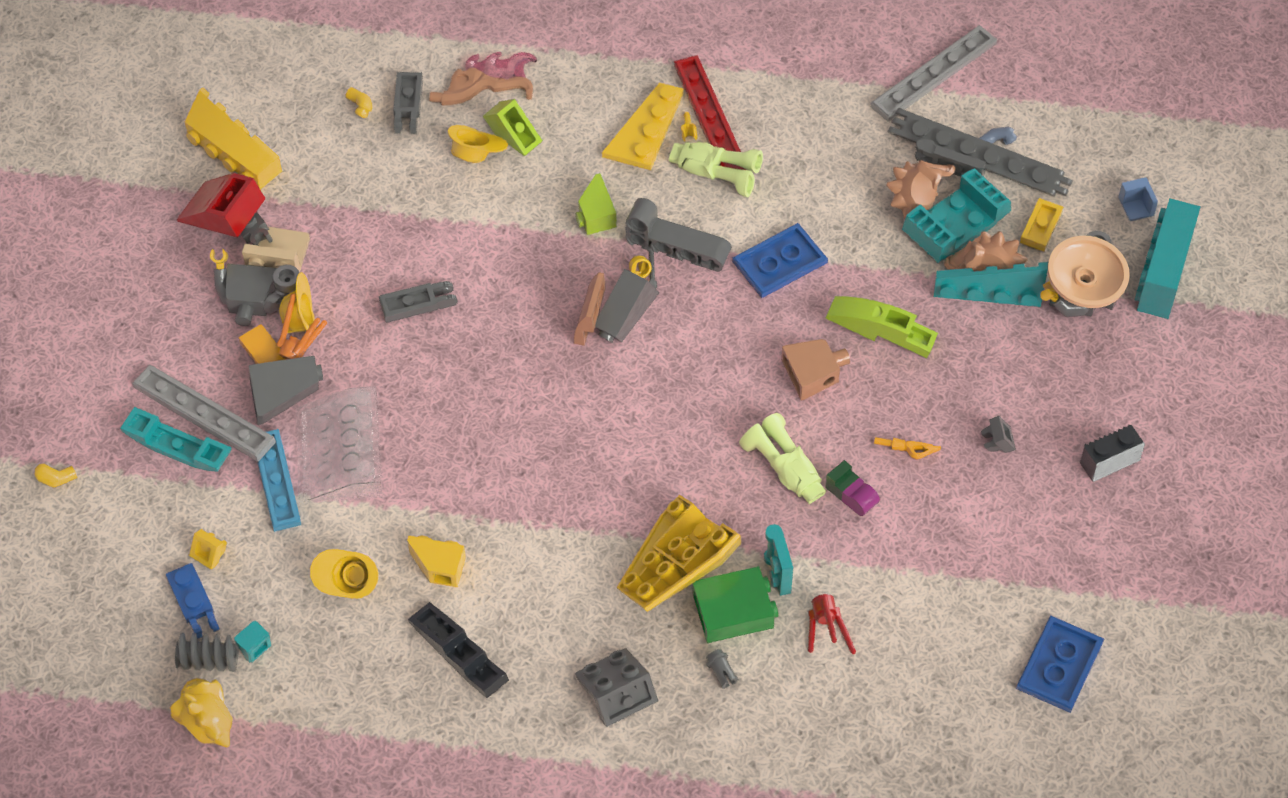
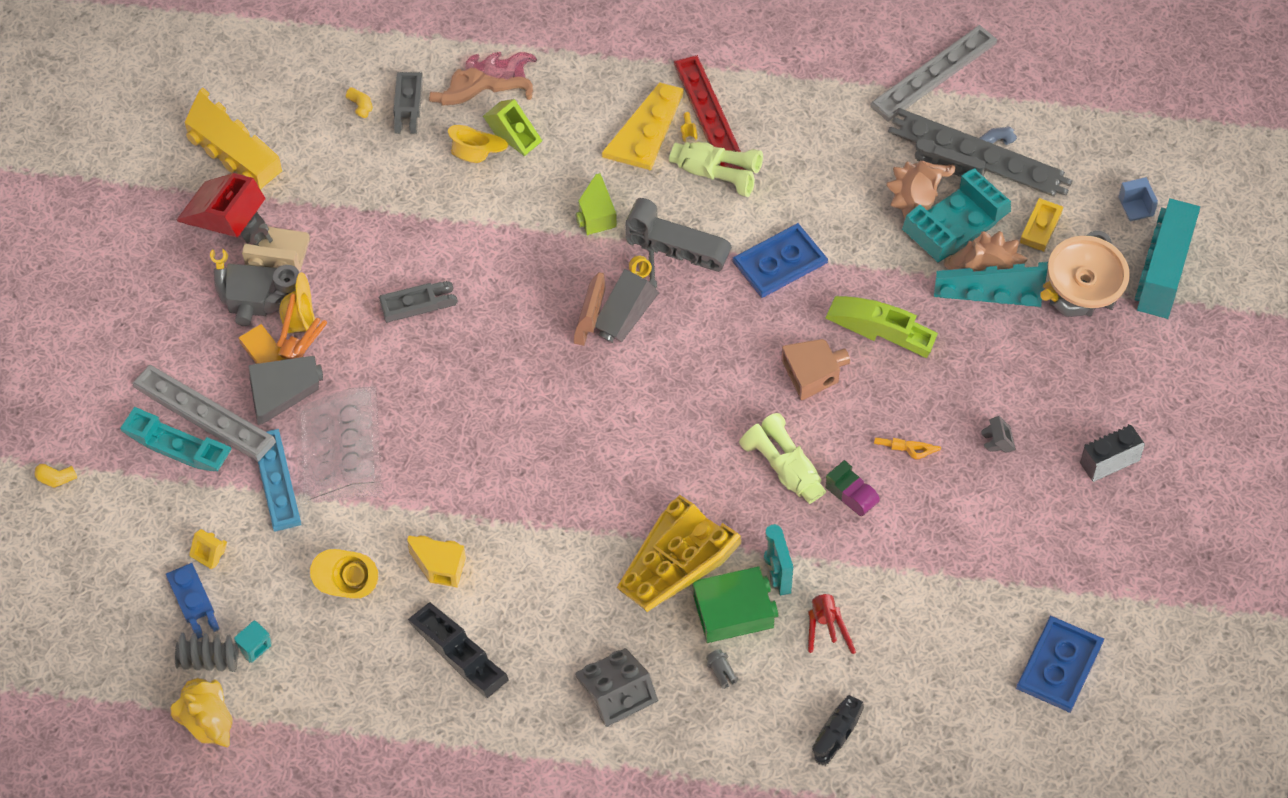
none -> black hinge [812,695,864,766]

